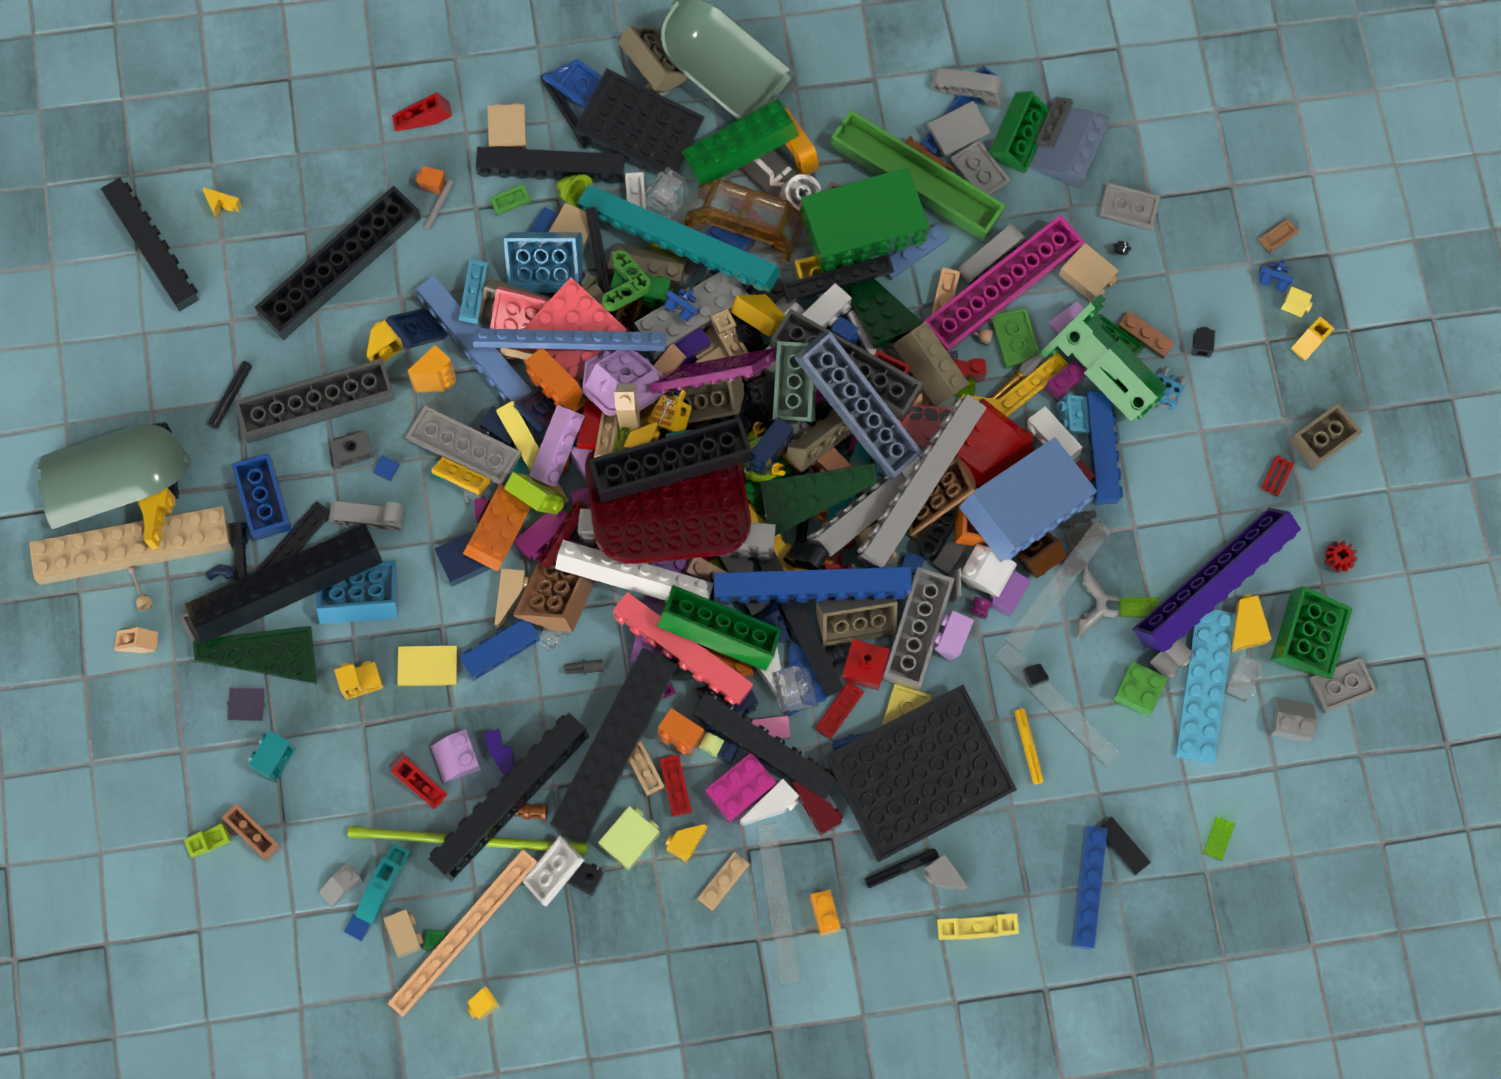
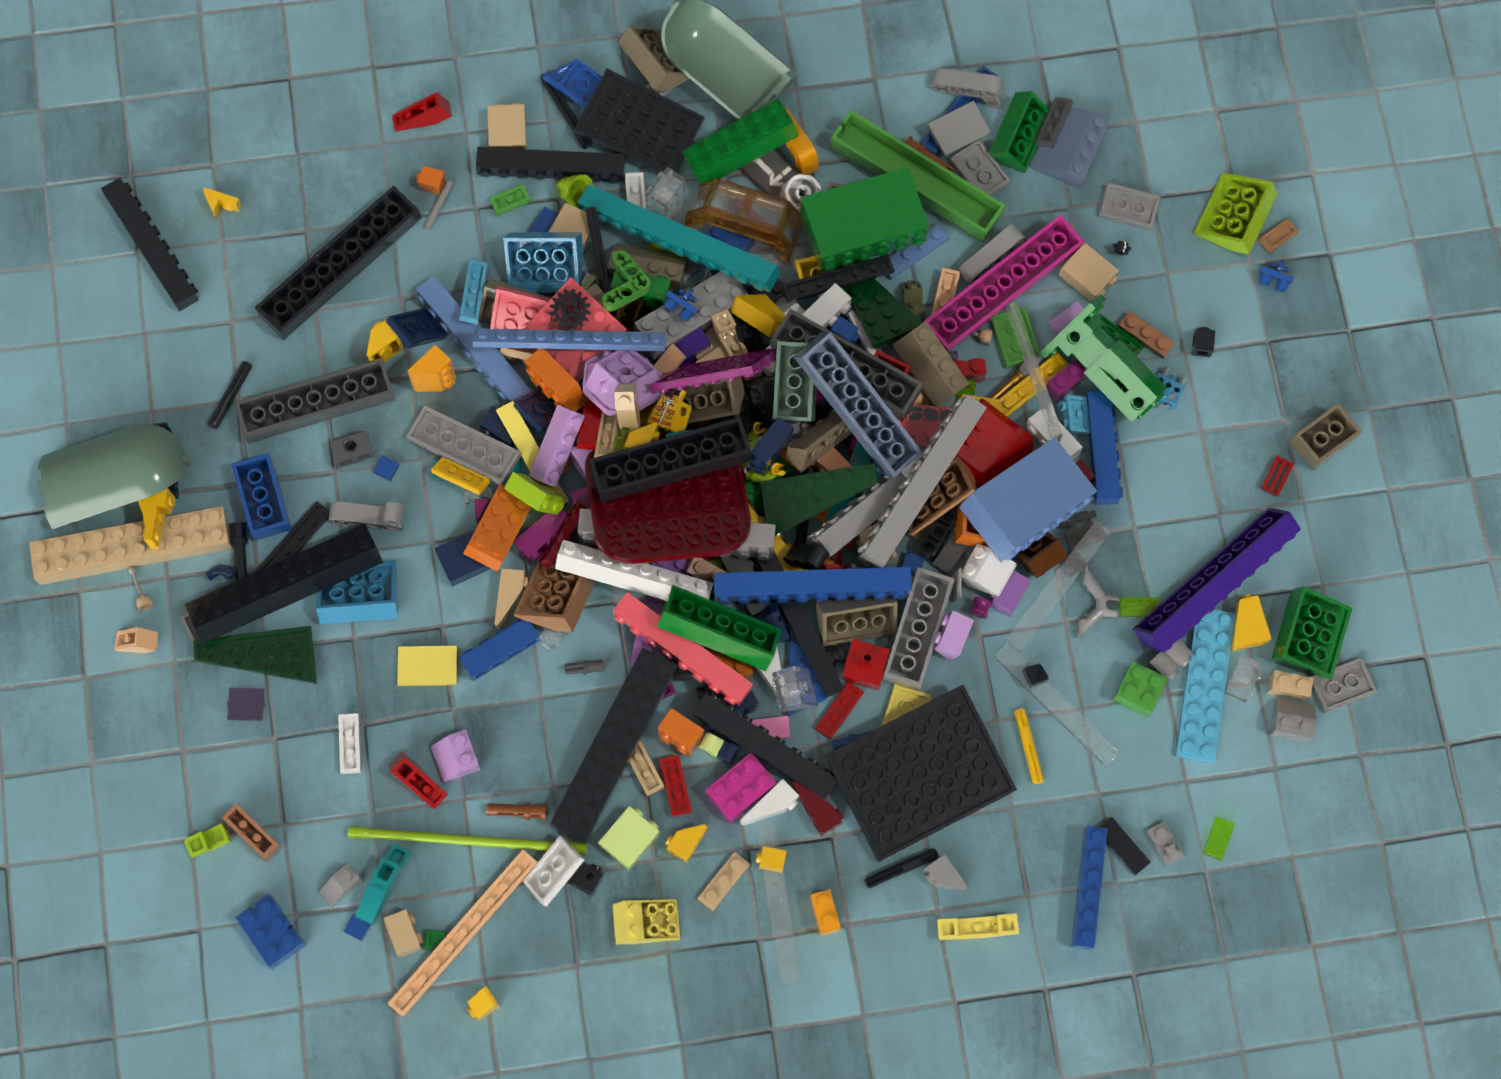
teal brick [249,730,296,783] -> none
yellow brick [334,661,384,700] -> none
black brick [428,712,589,882] -> none
dark purple slope [484,729,515,775] -> none
light yellow brick [1281,286,1313,318] -> none
yellow slope [1291,316,1335,361] -> none
red gear [1324,540,1358,573] -> none
none -> blue piece [235,894,306,969]
none -> white plate [338,713,361,774]
none -> black gear [549,289,591,330]
none -> light yellow slope [613,899,680,945]
none -> yellow brick [756,846,786,873]
none -> olive slope [902,280,926,318]
none -> clear tile [1008,302,1063,442]
none -> light grey hinge [1146,821,1184,866]
none -> lime slope [1194,173,1278,255]
none -> tan brick [1267,670,1313,702]

